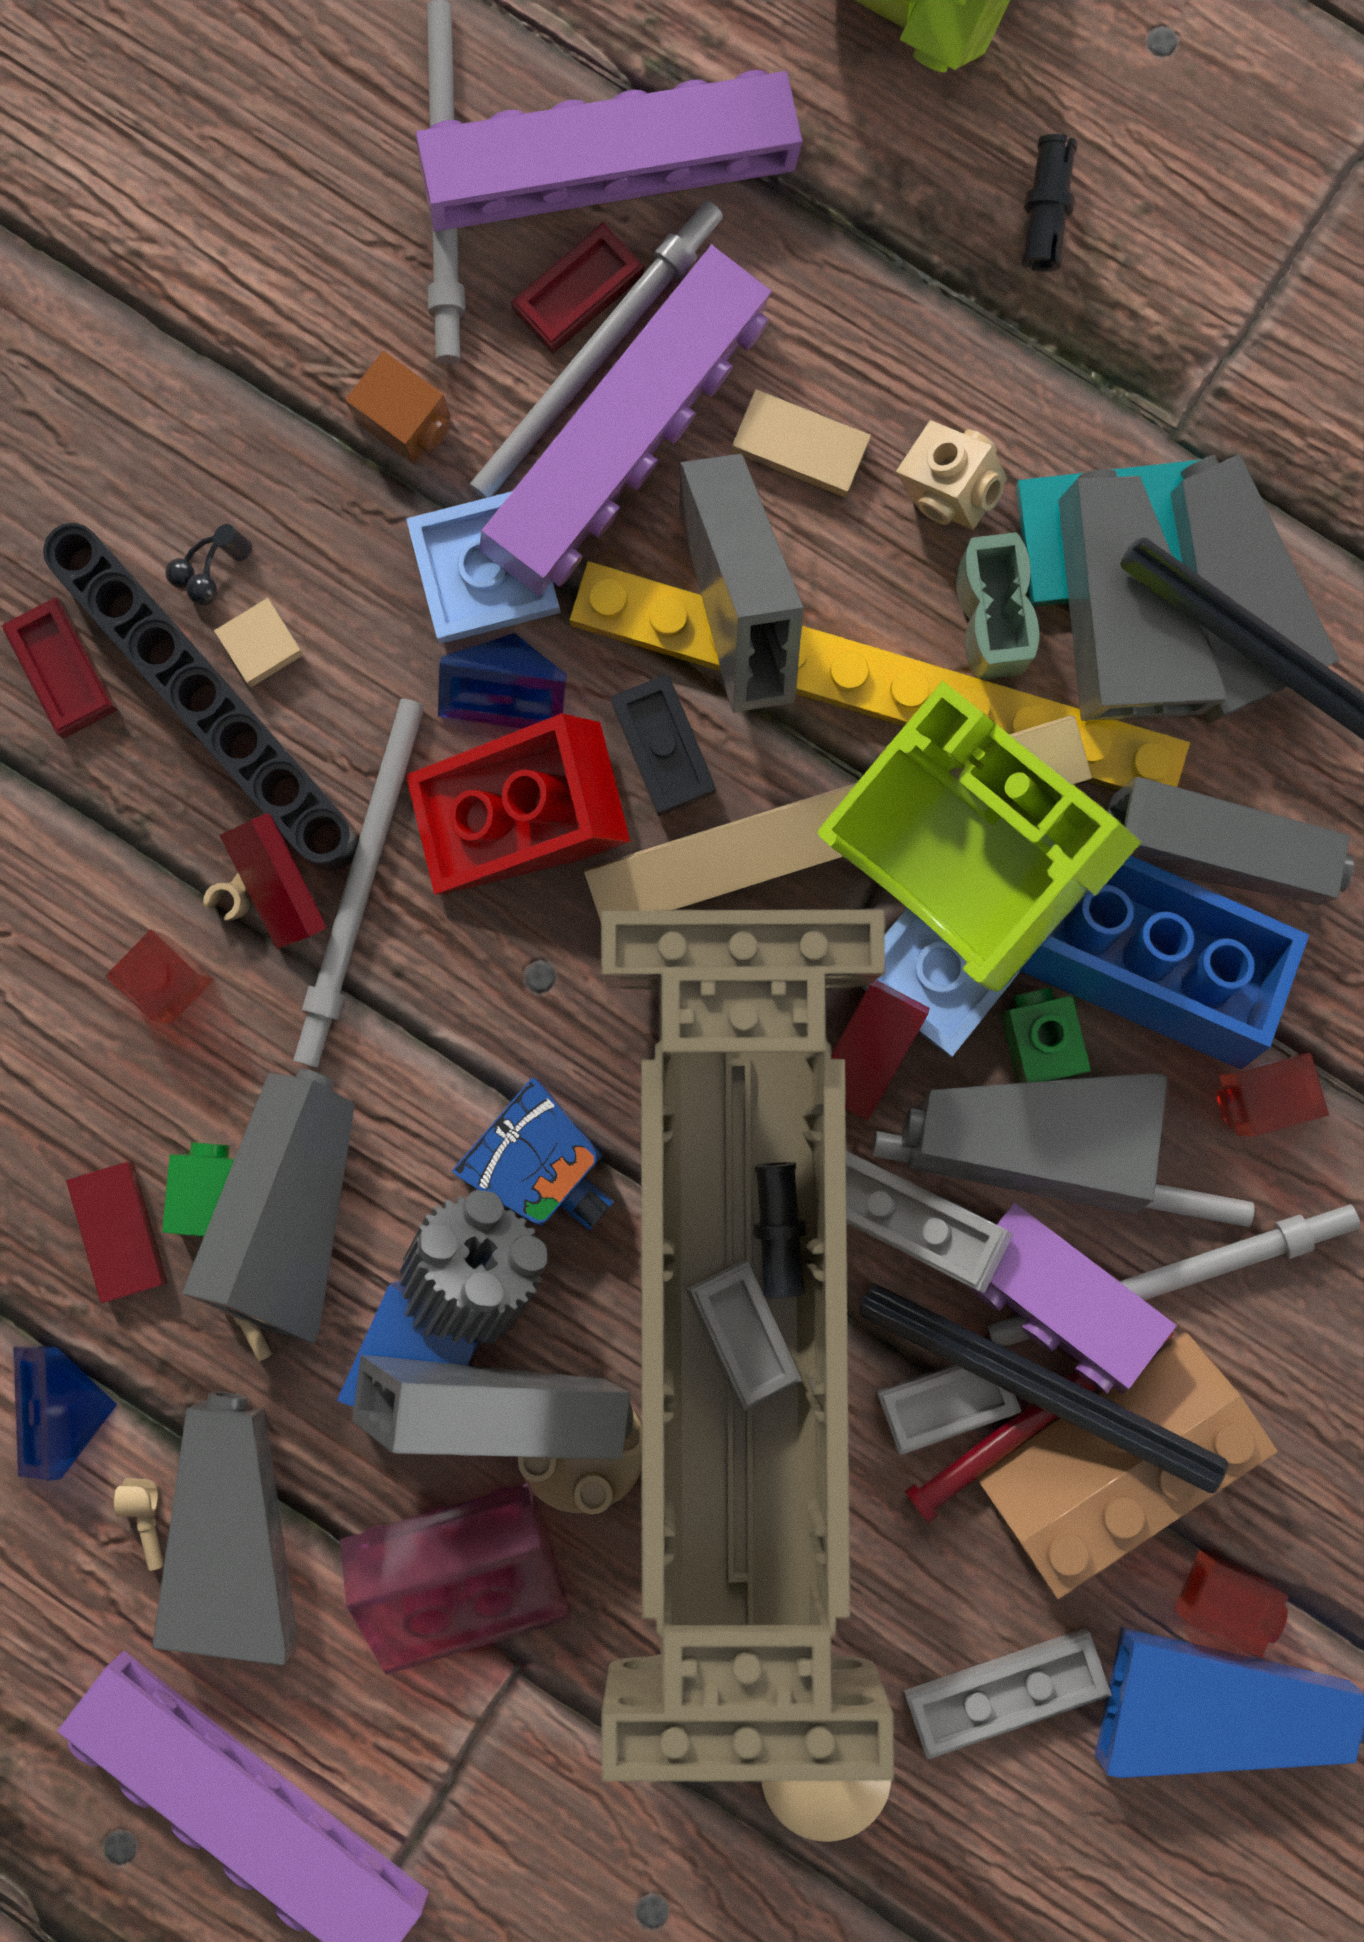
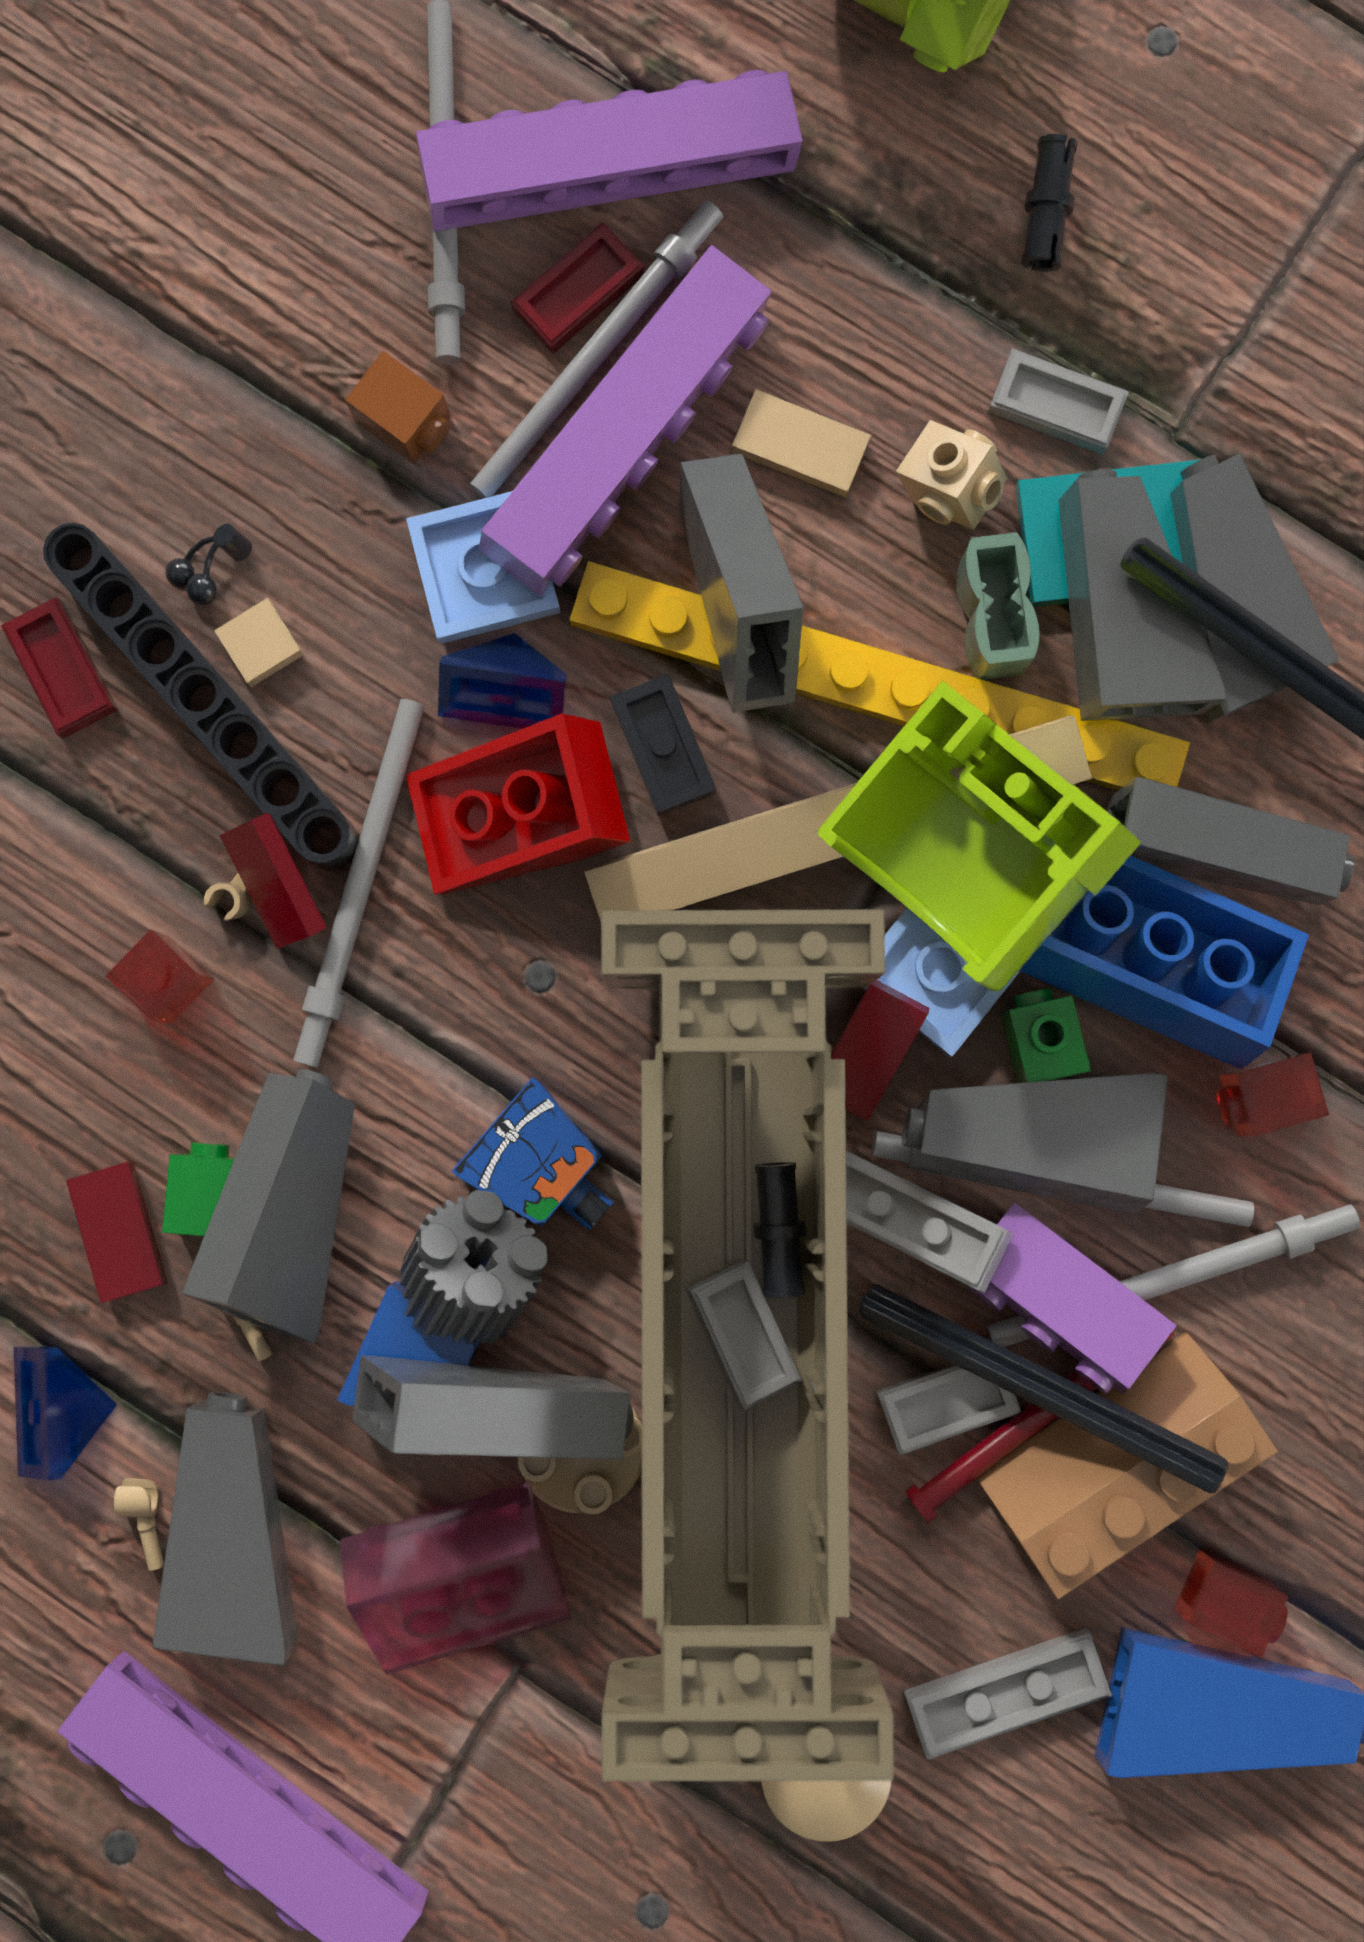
none -> light grey tile [988,348,1129,455]

